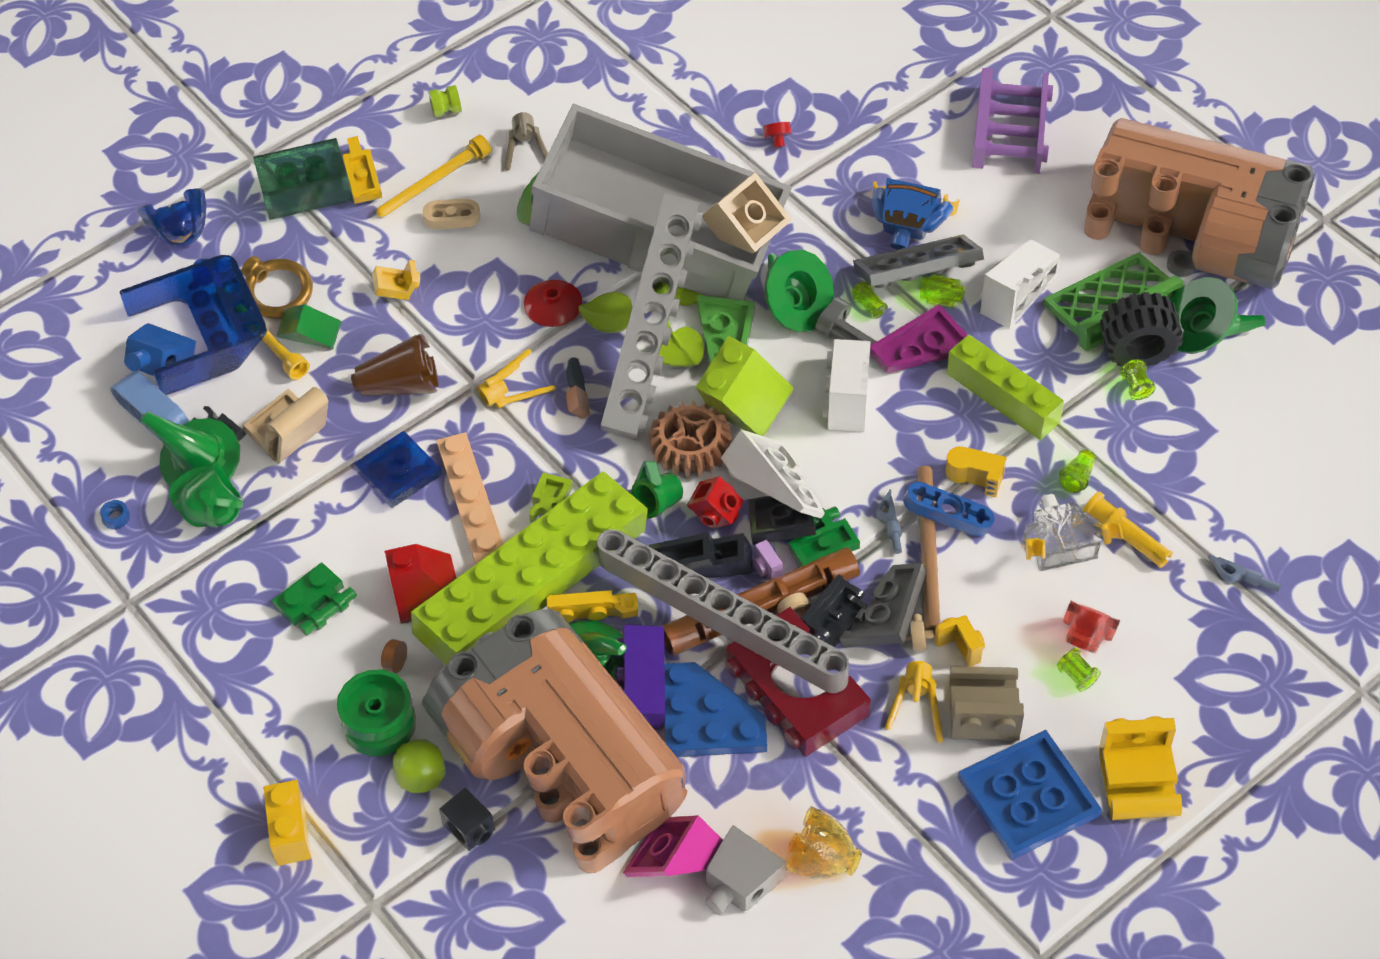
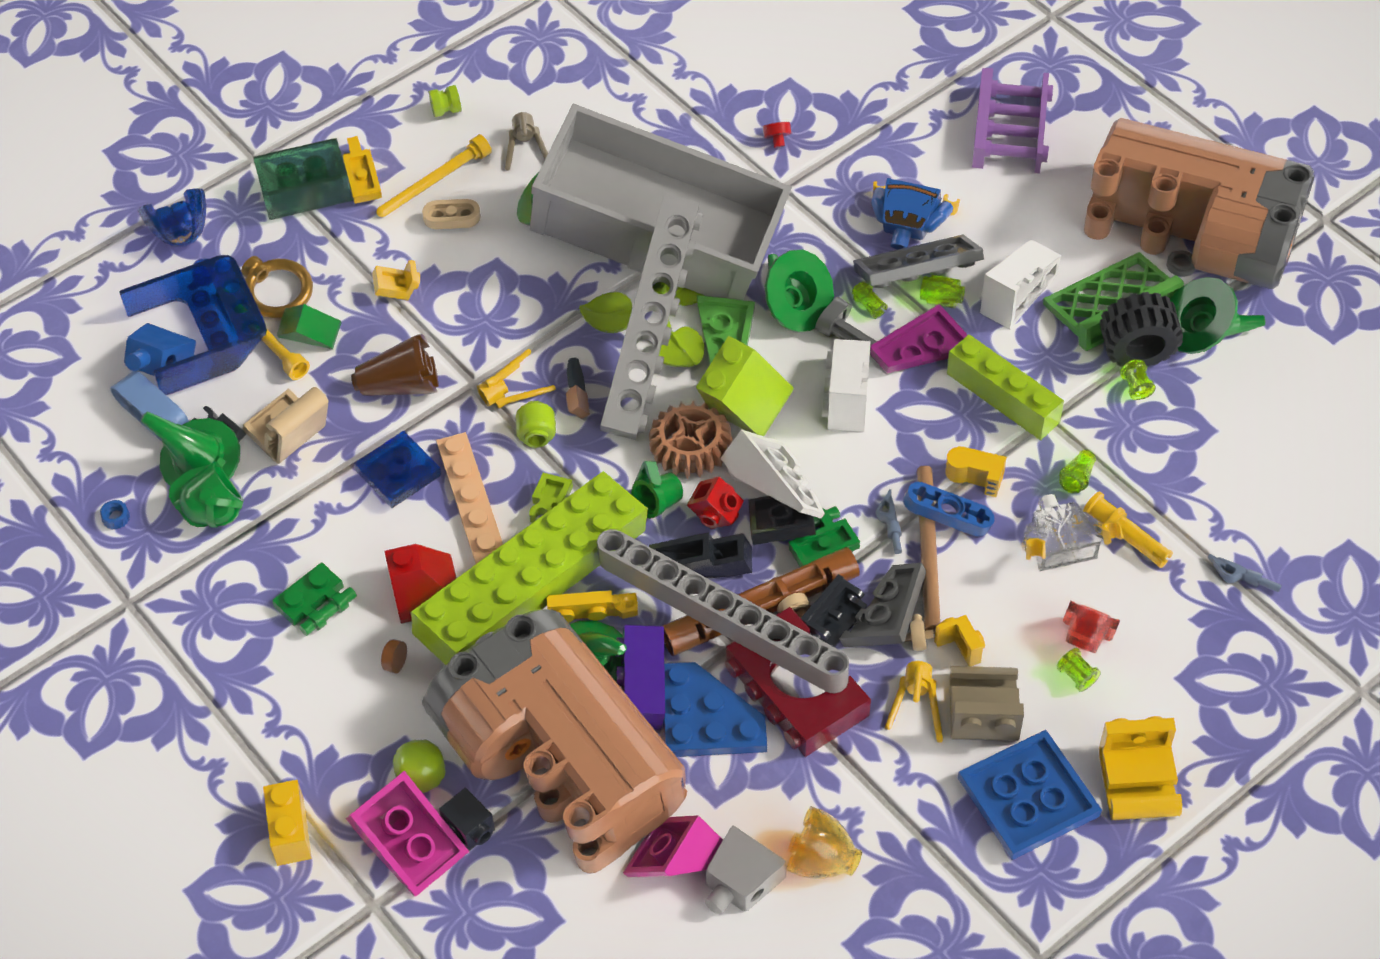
green wheel [337,669,416,757] -> none
red dish [524,280,582,327] -> none
tan slope [702,172,792,253] -> none
lavender plate [753,540,783,581] -> none
none -> dark pink slope [345,771,469,897]
none -> lime head [515,401,556,448]

